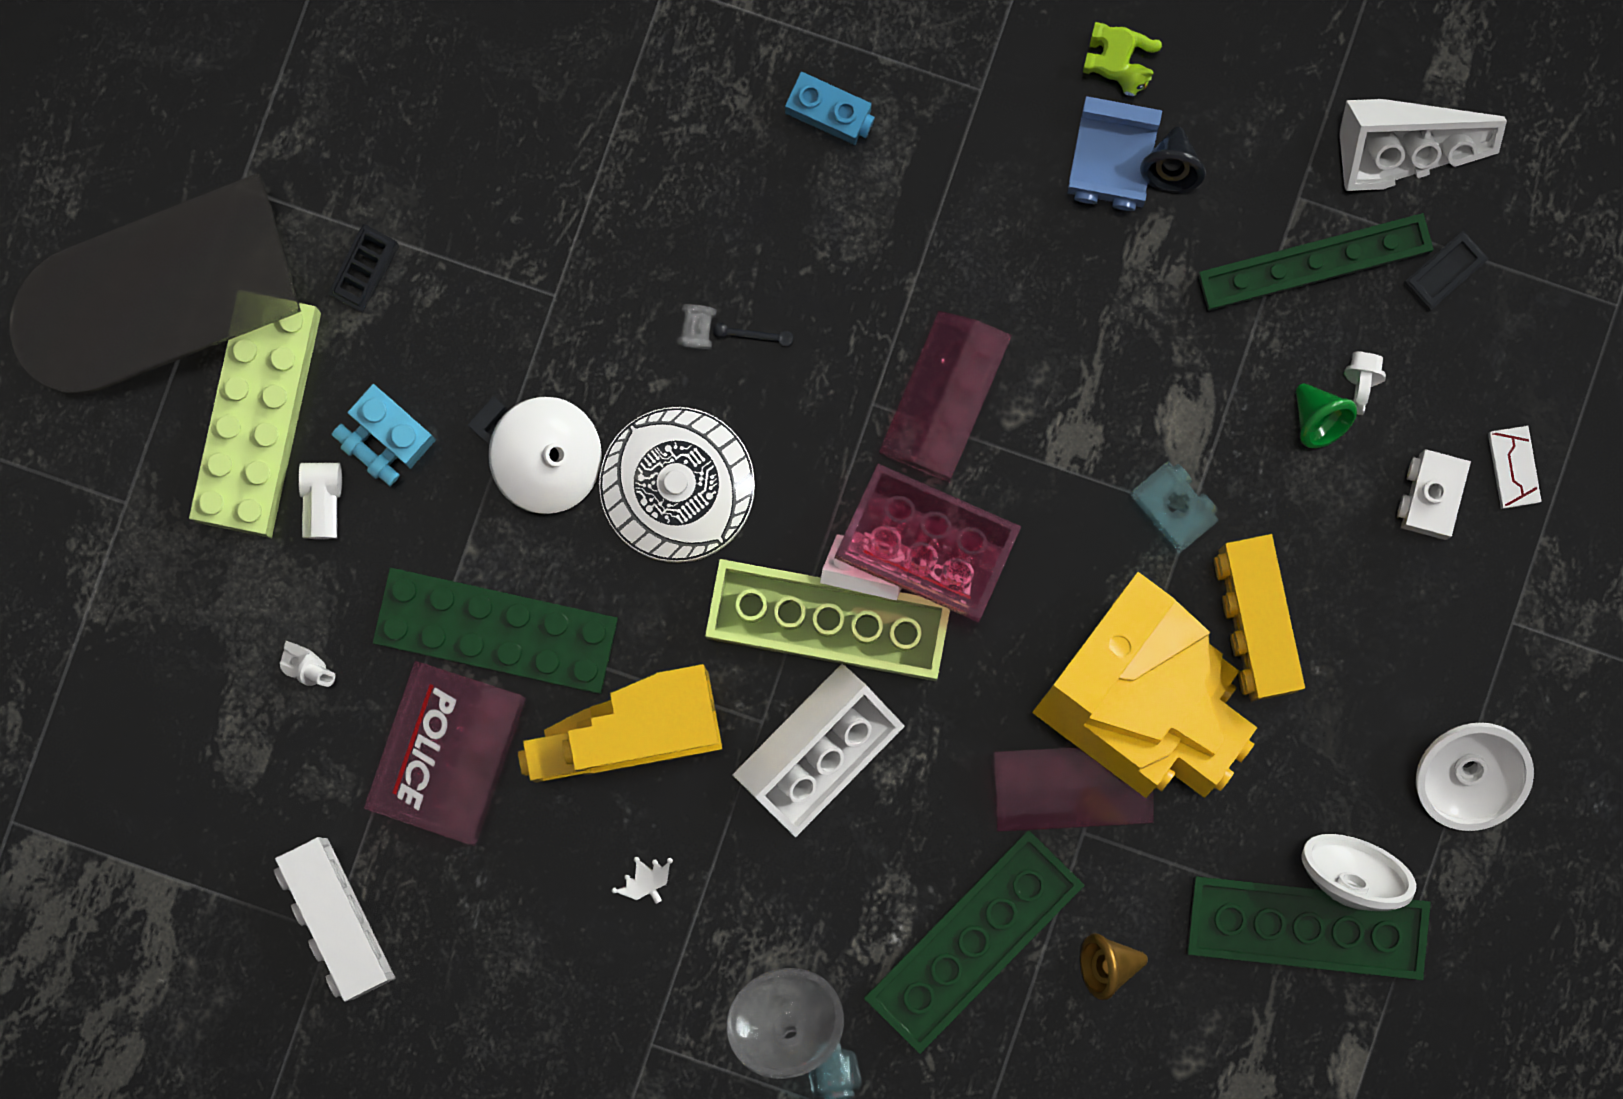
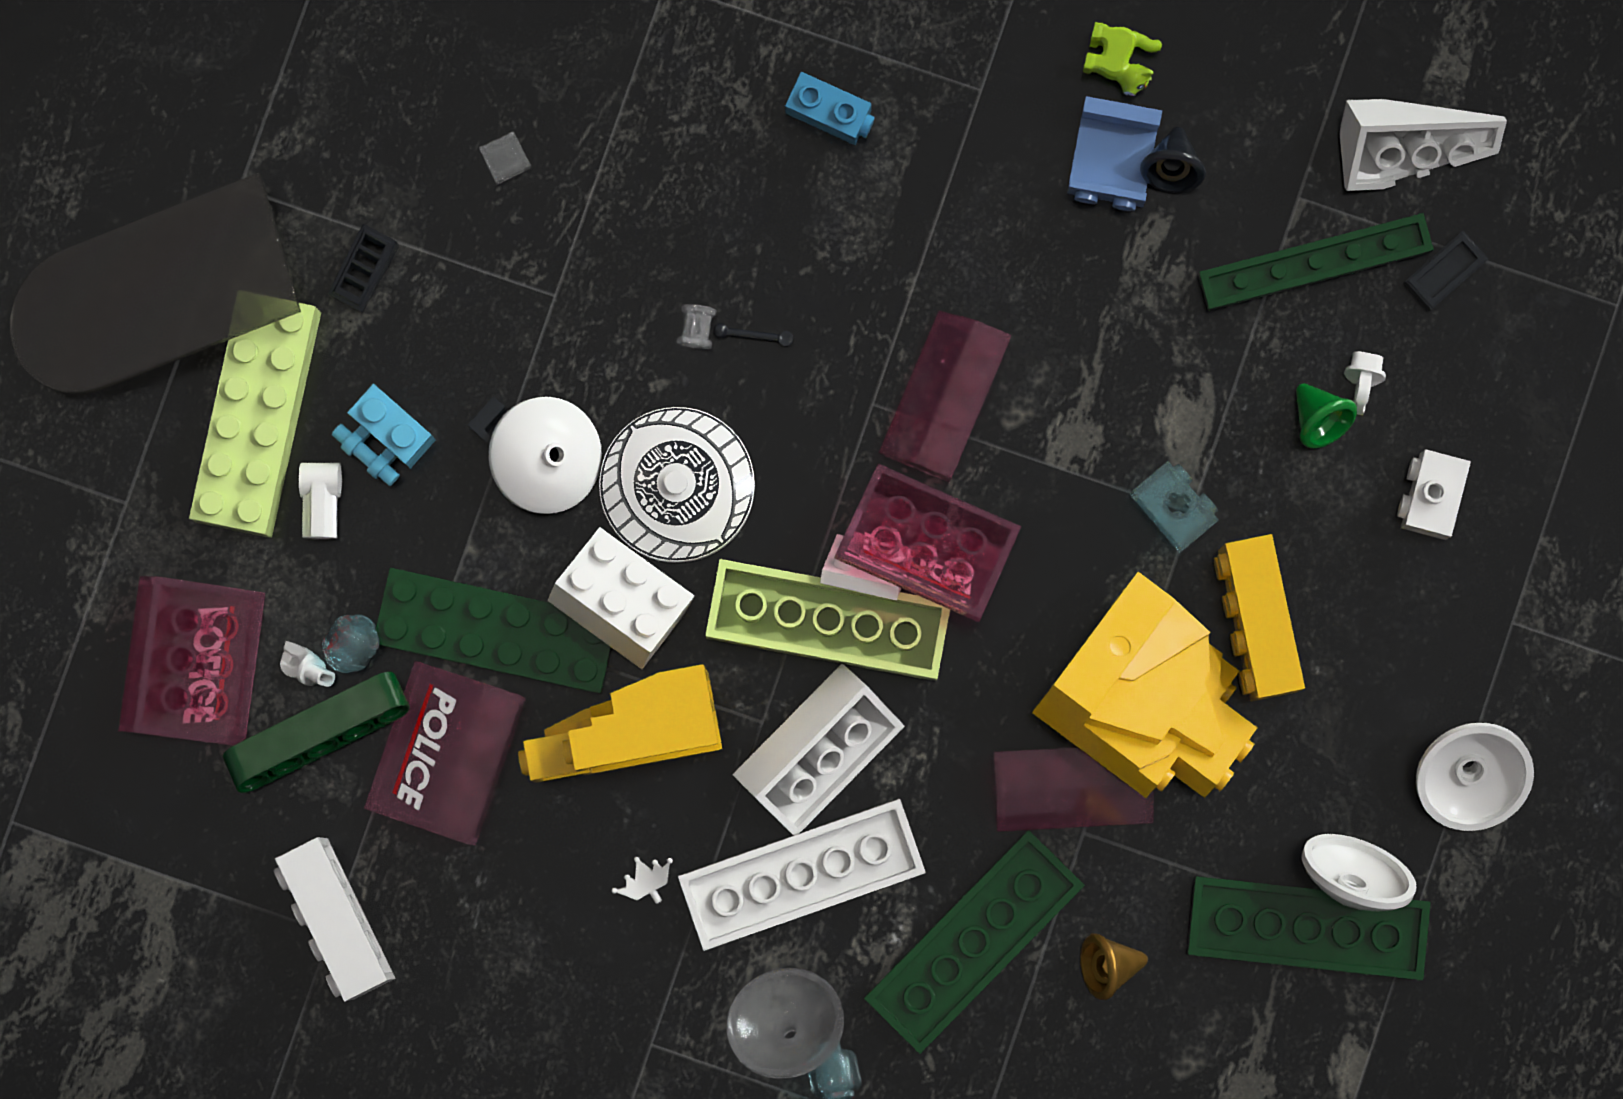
white tile [1488,426,1542,509] -> none
none -> clear pink slope [119,576,265,746]
none -> dark green beam [222,672,410,793]
none -> clear light blue head [322,614,380,673]
none -> clear tile [479,131,531,184]
none -> white brick [548,527,694,669]
none -> white plate [678,799,926,951]

